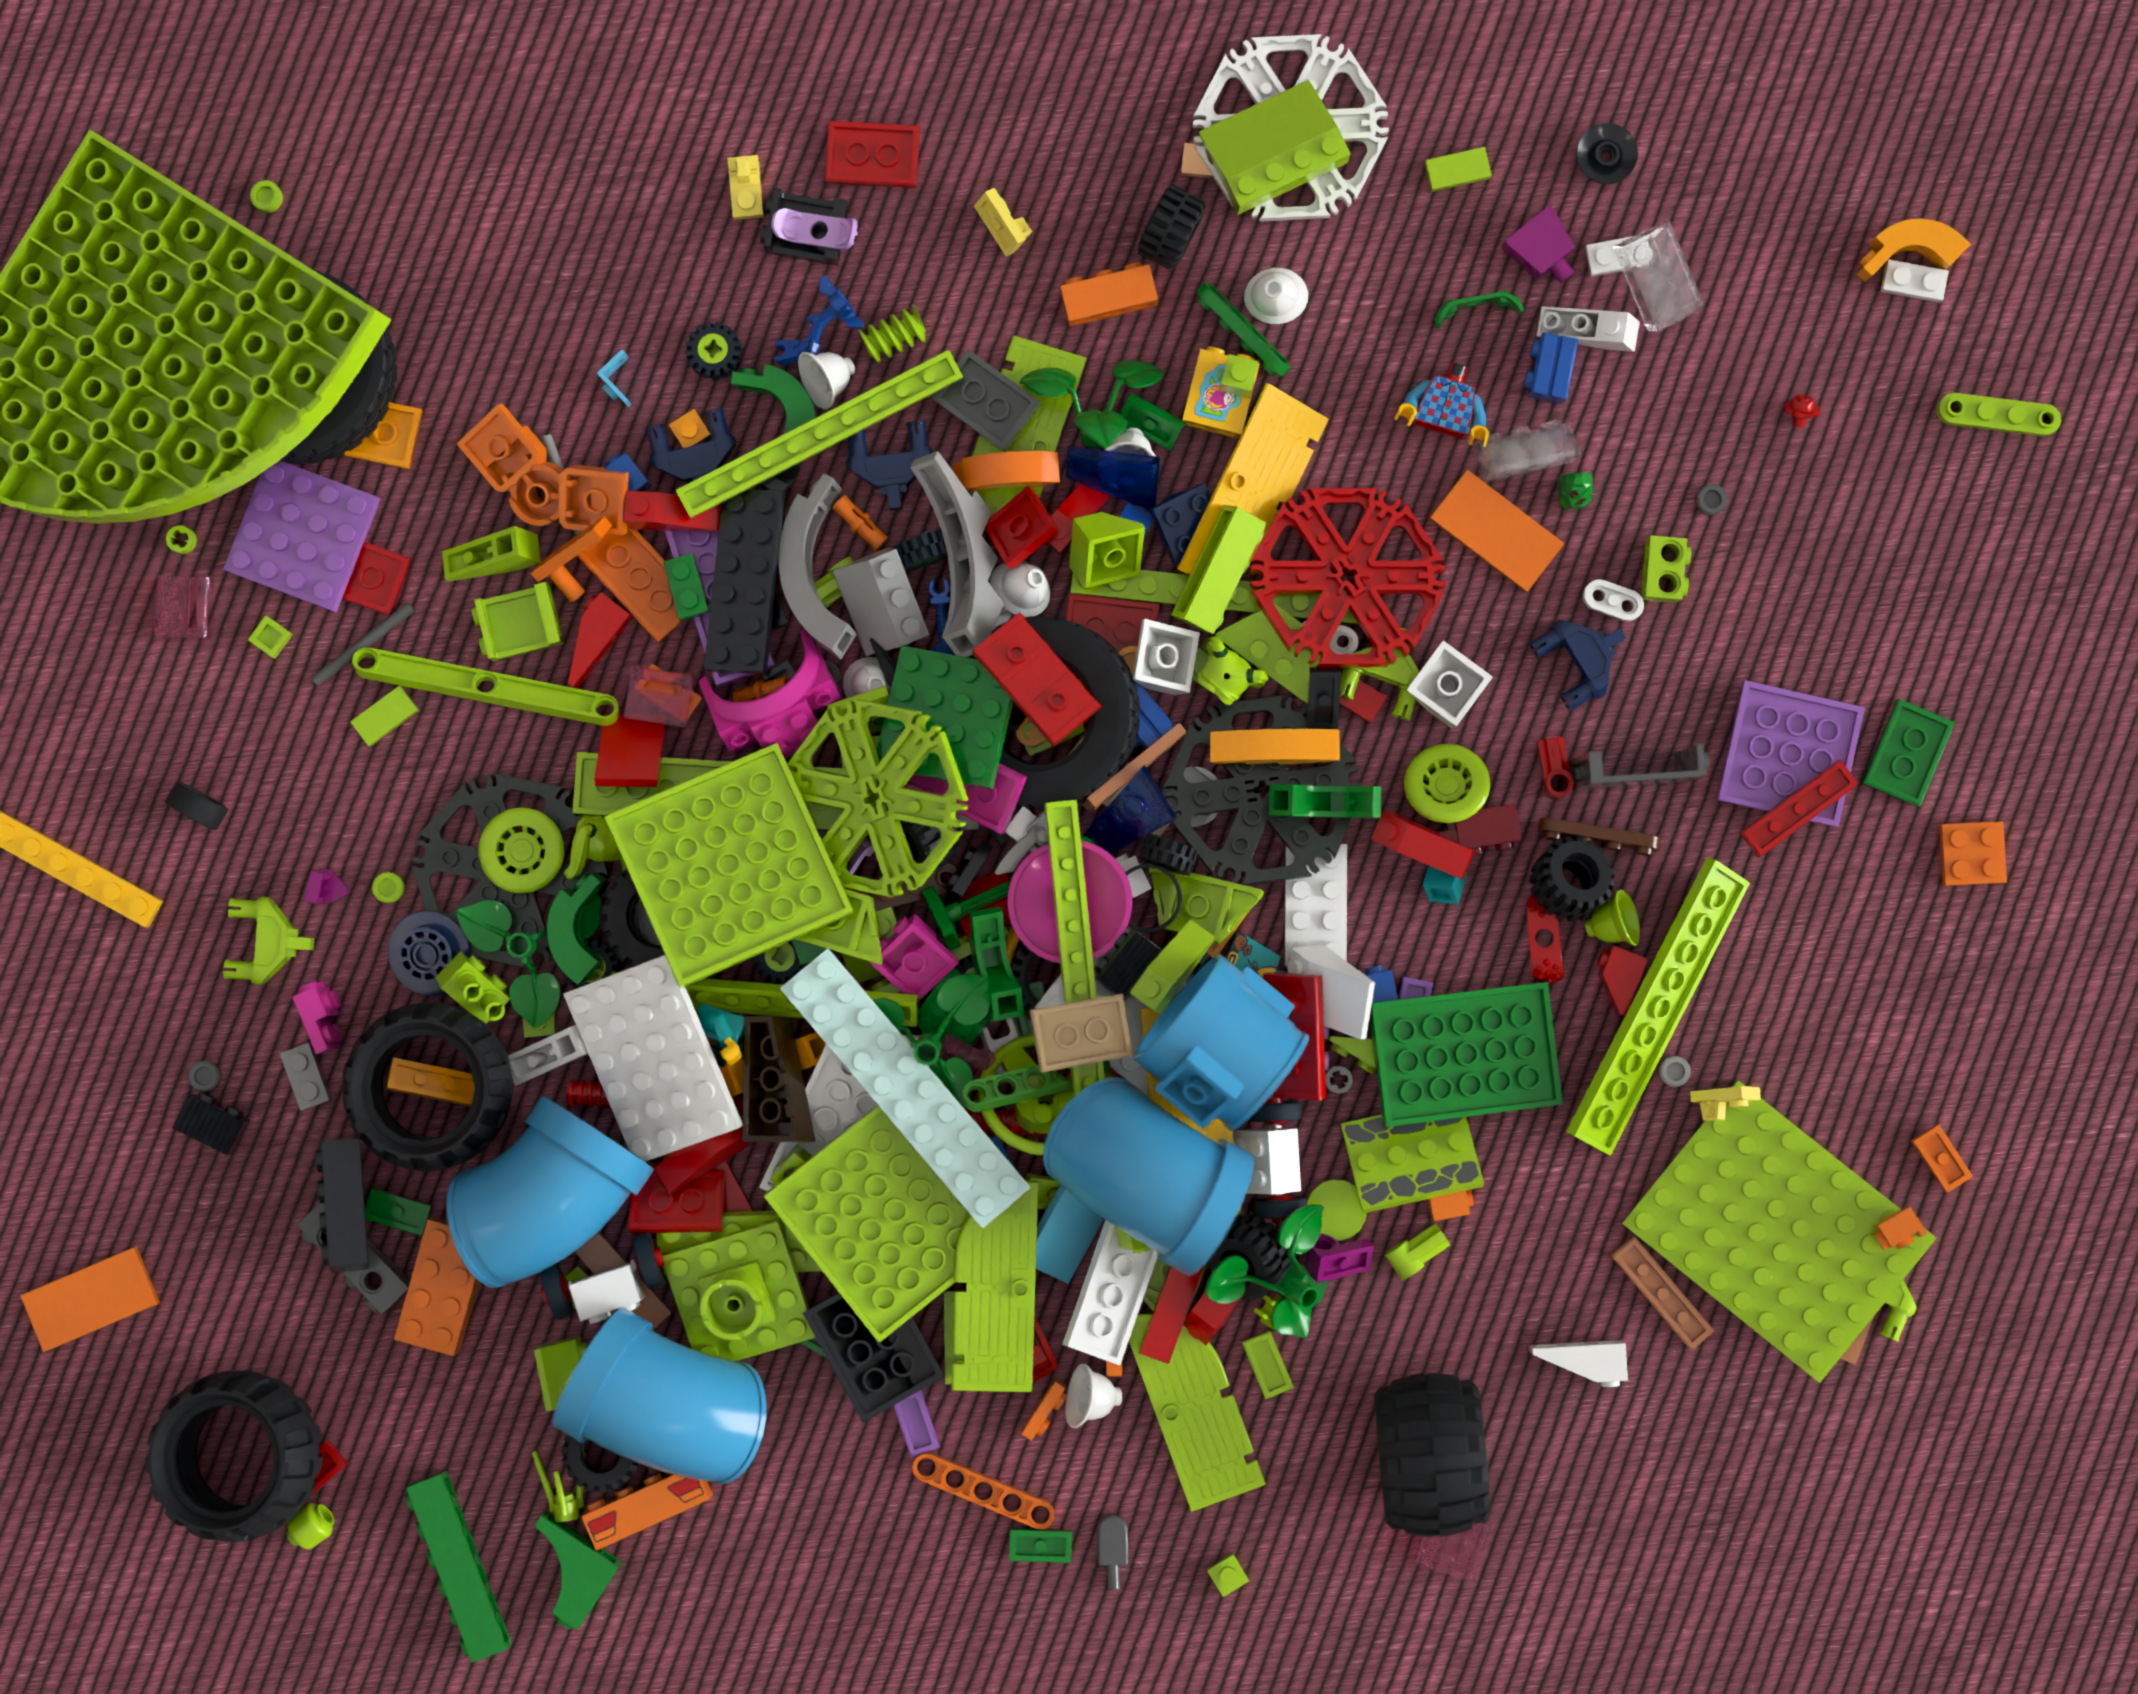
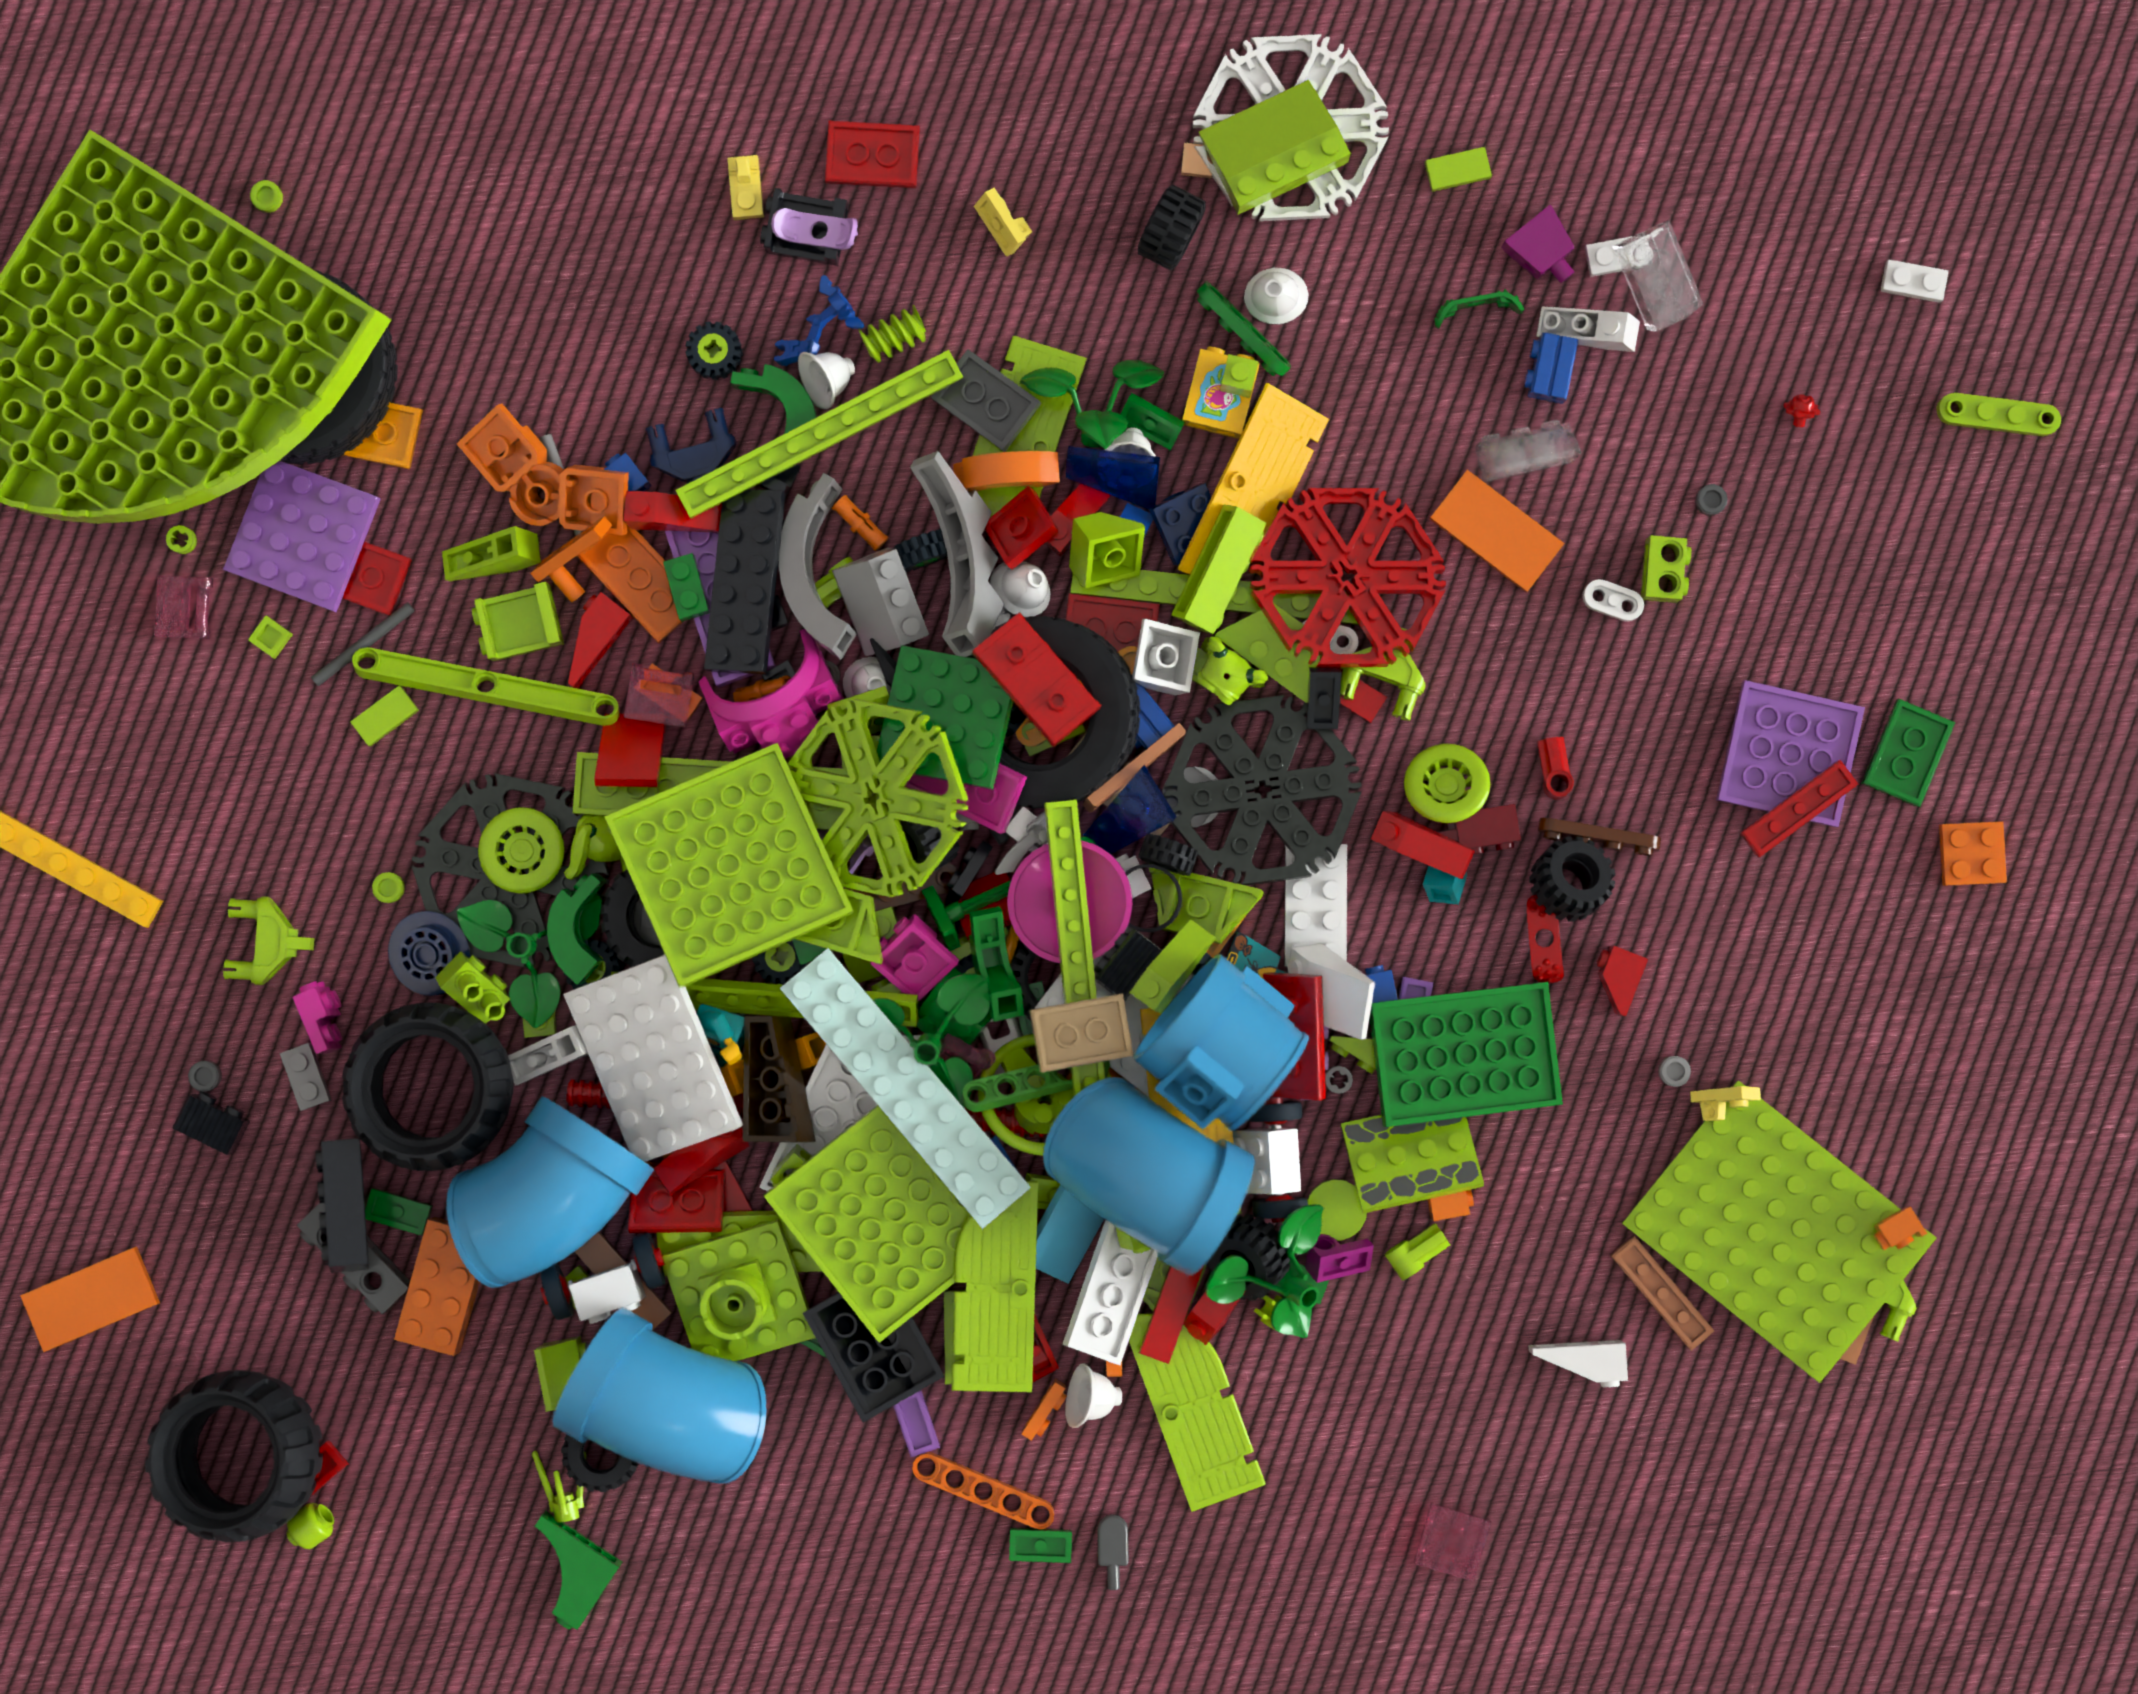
black tyre [165,781,229,830] -> none
magenta tile [304,867,350,904] -> none
light orange plate [385,1057,475,1107] -> none
green brick [405,1470,512,1663] -> none
orange brick [581,1472,713,1551] -> none
medium azure bracket [597,349,632,408] -> none
light orange plate [669,409,711,448] -> none
dark blue connector [845,420,934,511] -> none
blue bar [929,577,955,655] -> none
orange brick [1060,262,1158,327] -> none
lime plate [1207,1553,1249,1597] -> none
light orange slope [1210,729,1340,765] -> none
lime tile [1241,1329,1294,1399] -> none
green arch [1269,785,1381,818] -> none
black tyre [1374,1373,1490,1537] -> none
torso [1394,363,1489,447] -> none
white slope [1406,641,1493,729] -> none
dark blue connector [1529,620,1626,712] -> none
green rock [1557,473,1593,510] -> none
lime plate [1566,857,1750,1156] -> none
dark grey panel [1570,744,1709,791] -> none
black dish [1577,123,1638,185] -> none
lime hat [1585,889,1640,946] -> none
light orange arch [1857,219,1971,282] -> none
orange plate [1911,1124,1973,1193] -> none

